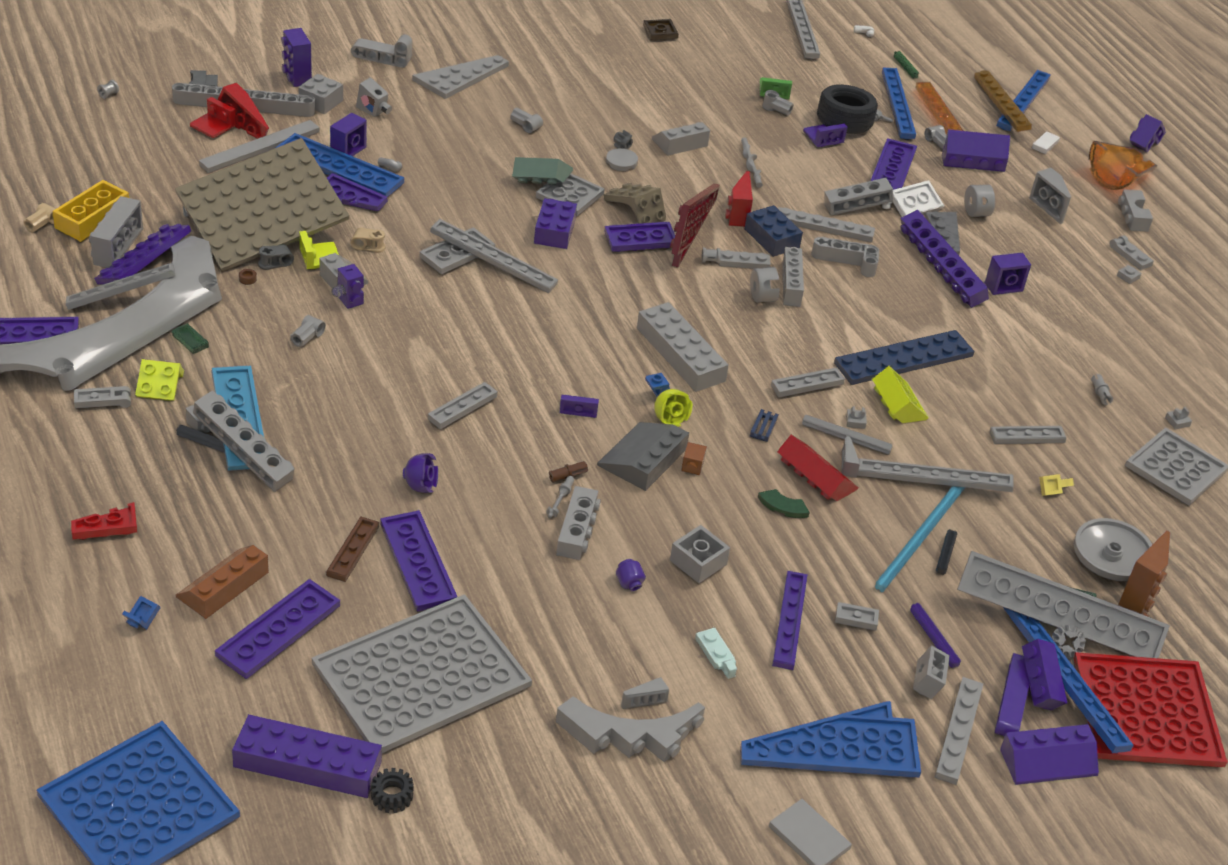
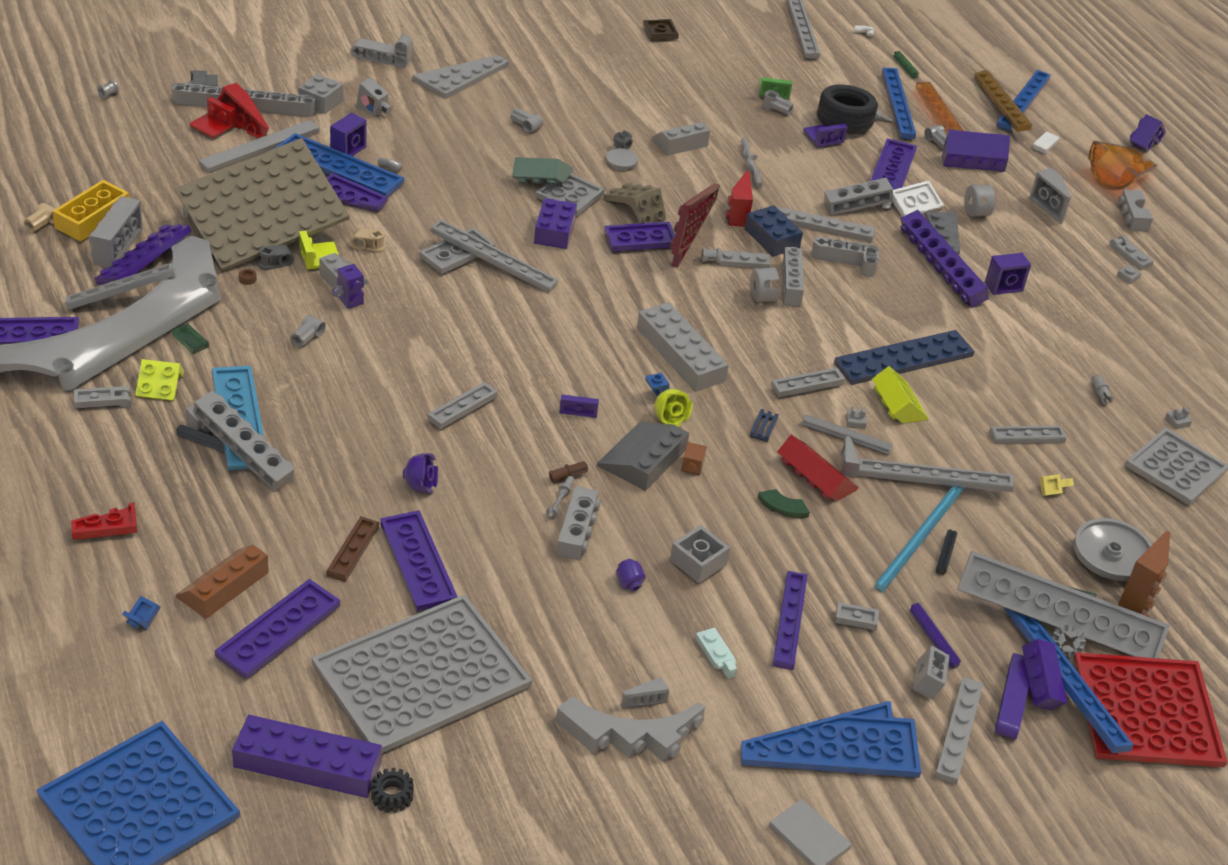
dark purple brick [281,28,312,87] -> none
dark purple slope [1000,724,1099,785] -> none

